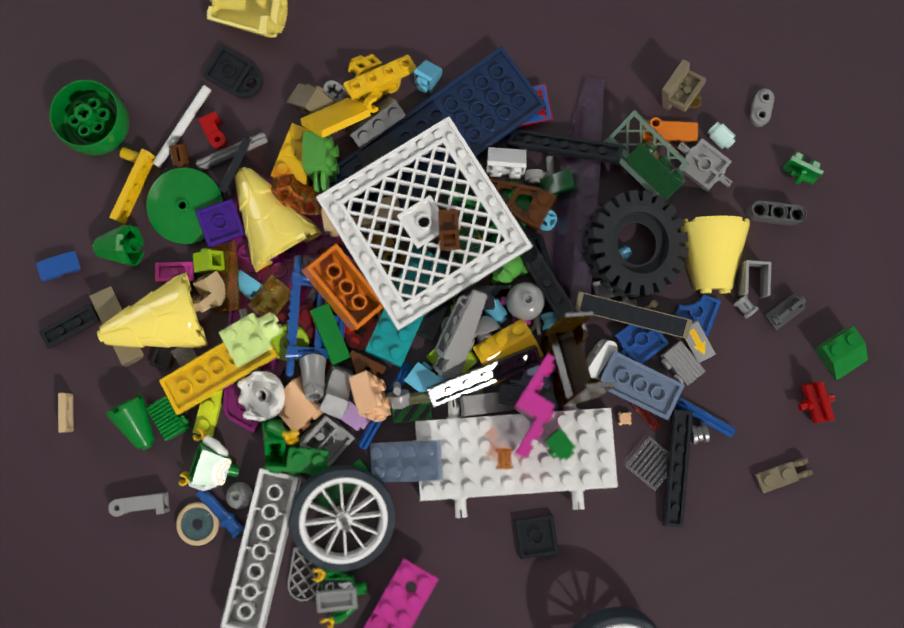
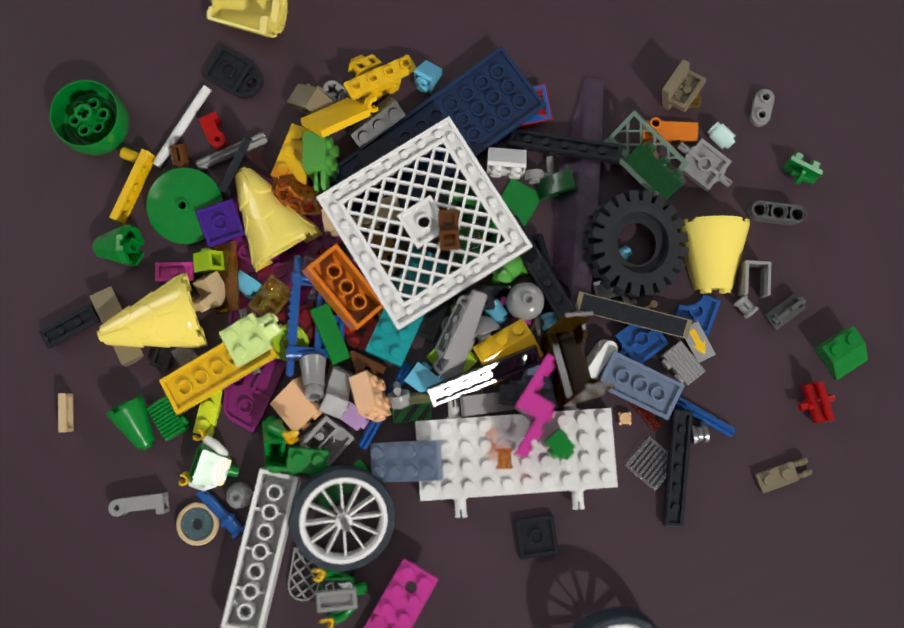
blue slope [36,251,81,282] -> none
white plate [238,371,285,421] -> none
reddish brown plate [488,176,557,231] -> none
medium azure wheel [540,210,557,231] -> none

